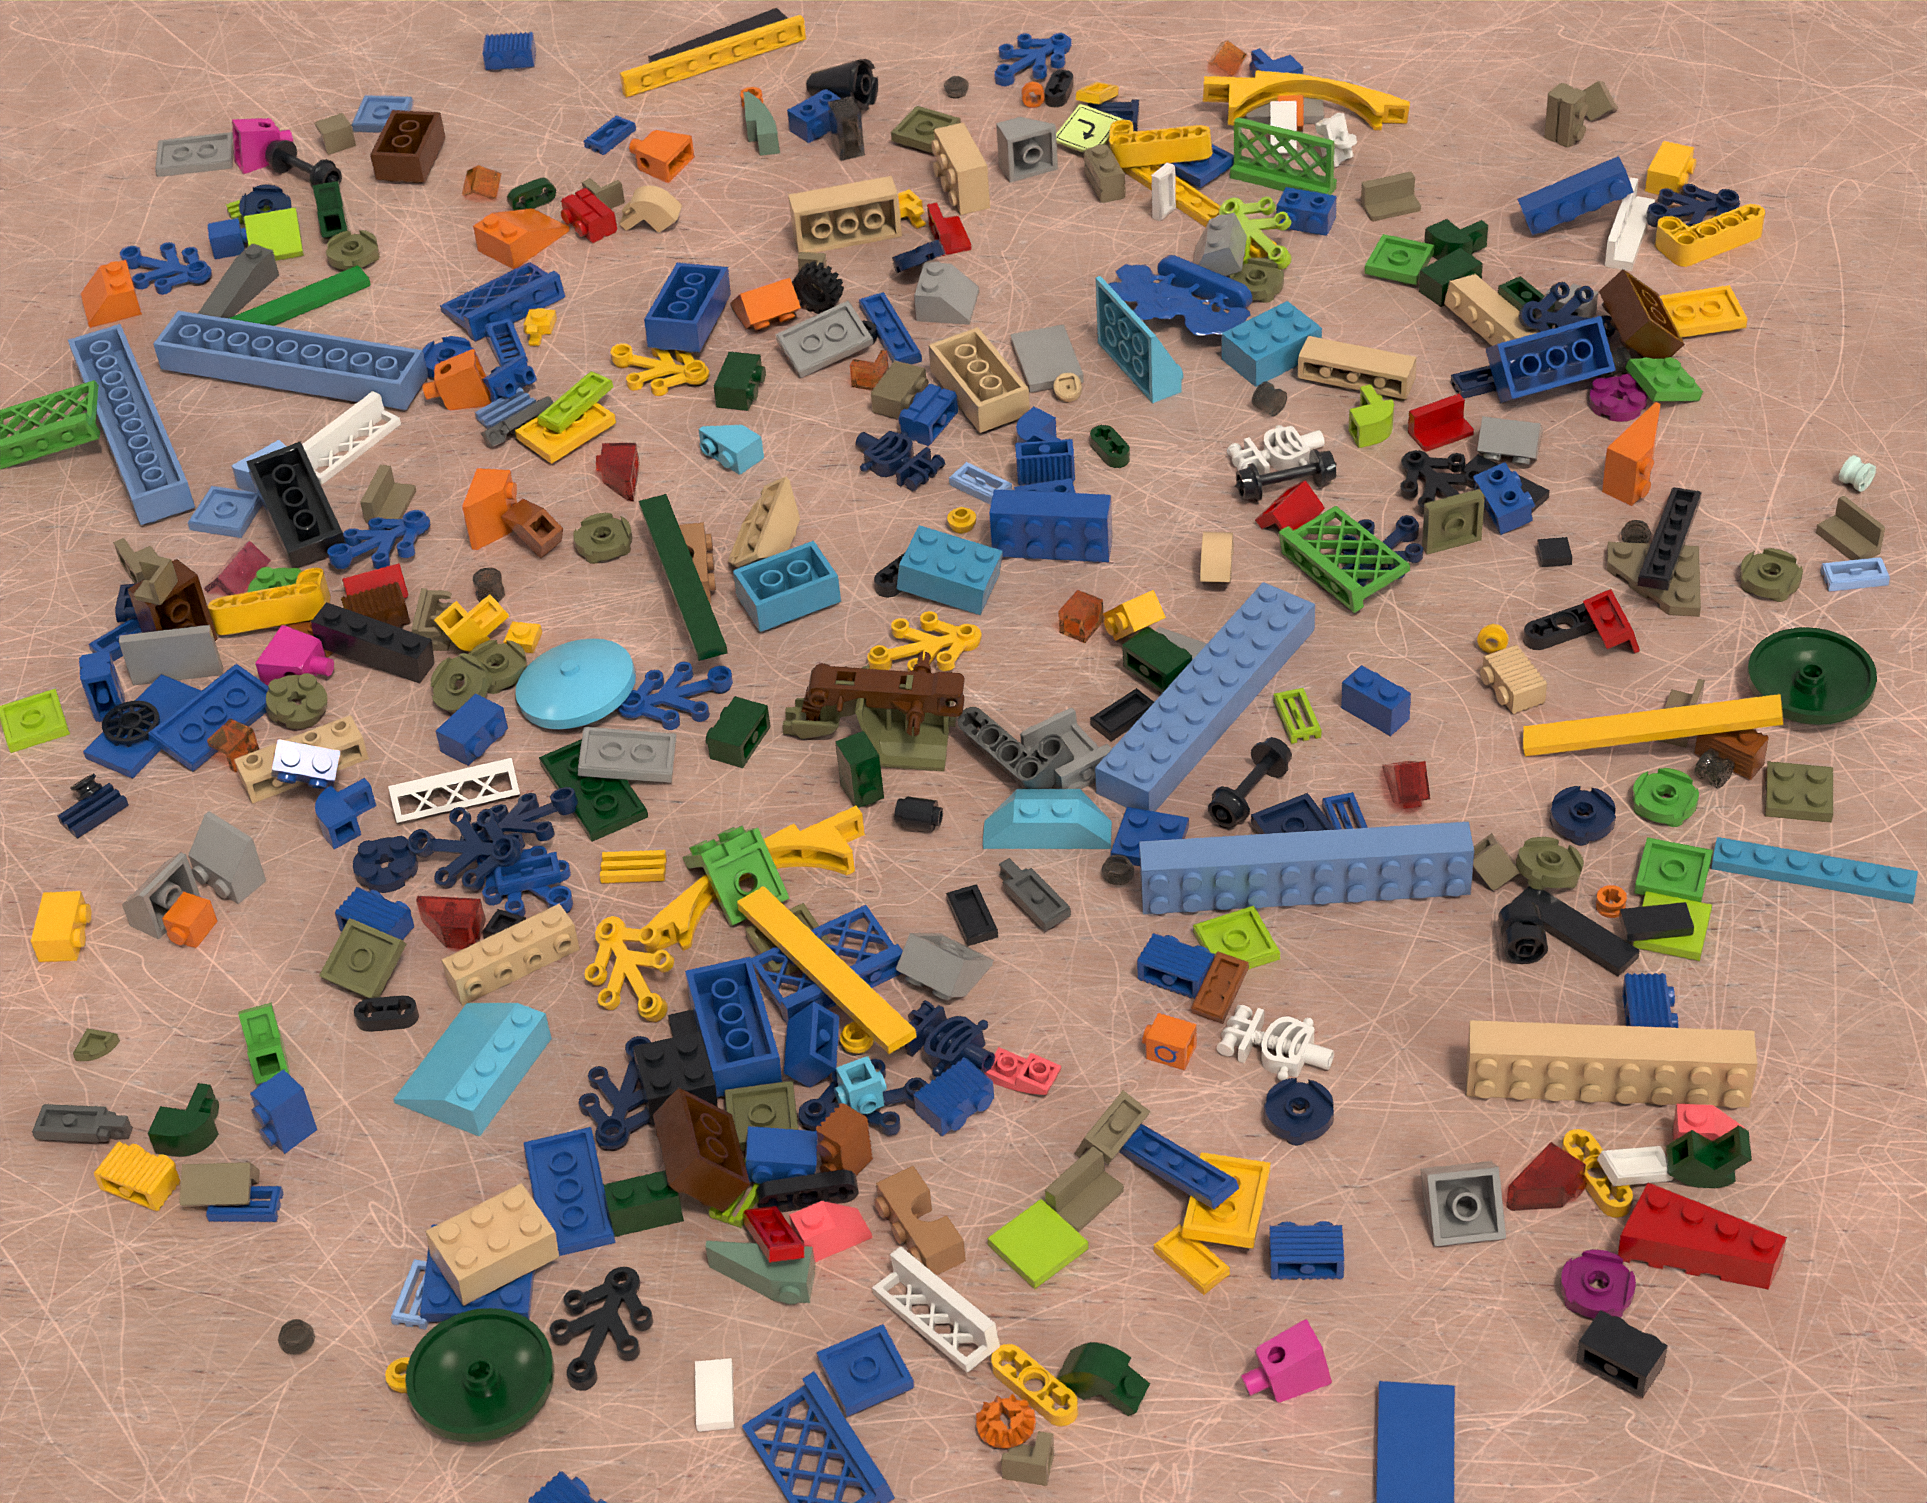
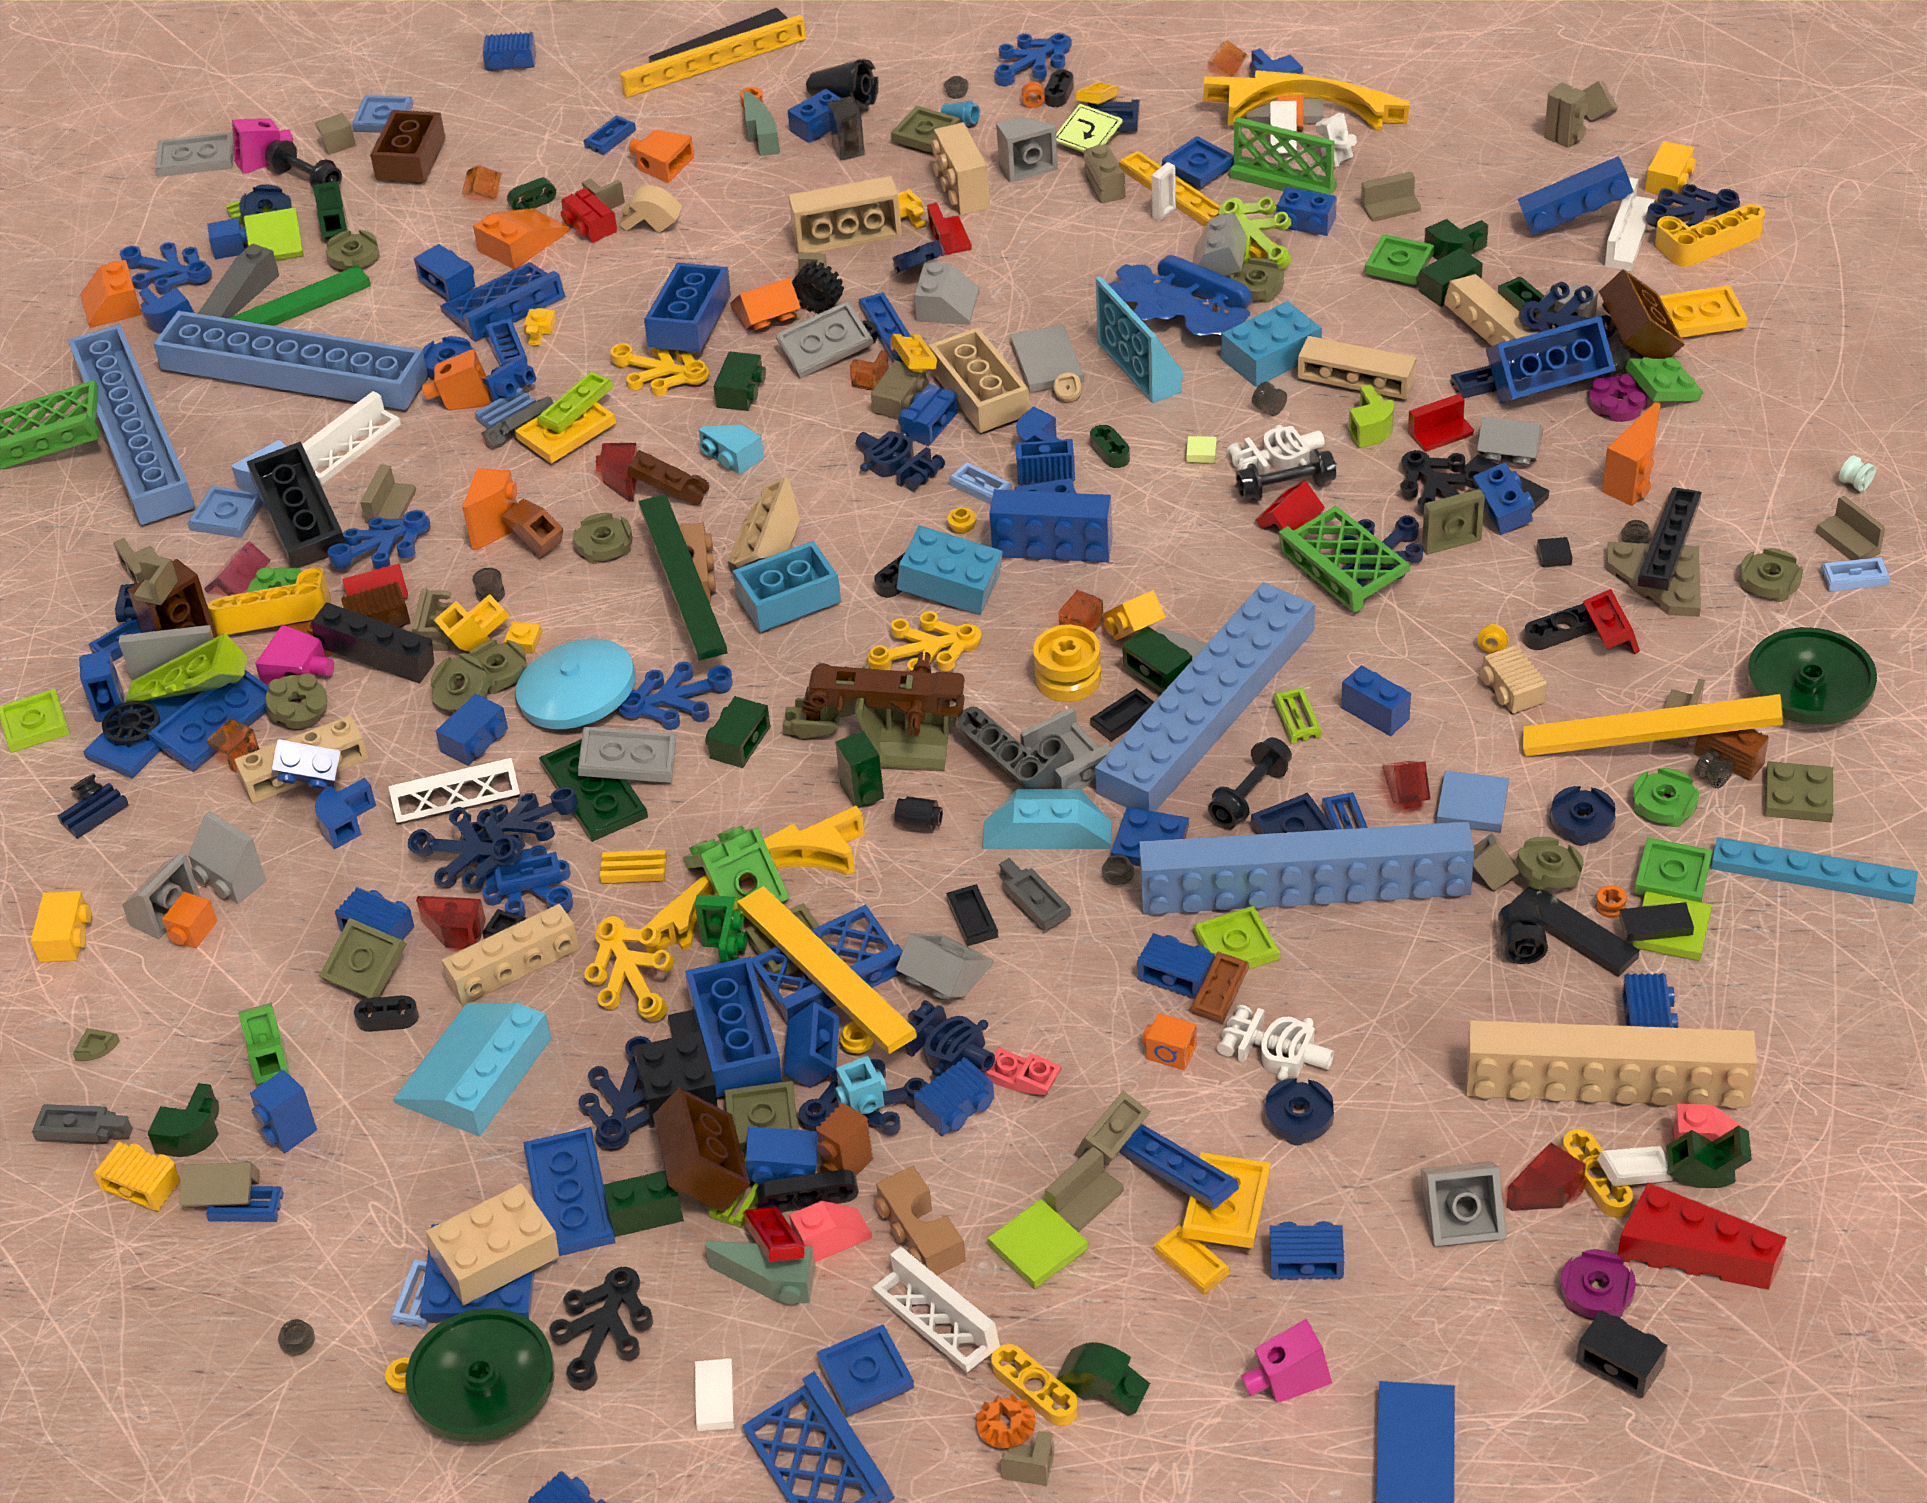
dark blue plate [353,836,418,893] -> none
yellow beam [1109,120,1213,168] -> none
tan brick [1200,532,1234,582] -> none
none -> lime wedge [125,633,248,702]
none -> blue brick [138,287,195,333]
none -> blue brick [414,244,475,300]
none -> reddish brown hinge [626,450,710,505]
none -> green bracket [695,895,747,963]
none -> yellow plate [890,334,937,372]
none -> dark azure cone [941,101,980,126]
none -> yellow wheel [1033,624,1102,702]
none -> yellowish green tile [1186,436,1217,463]
none -> medium blue tile [1436,770,1509,832]

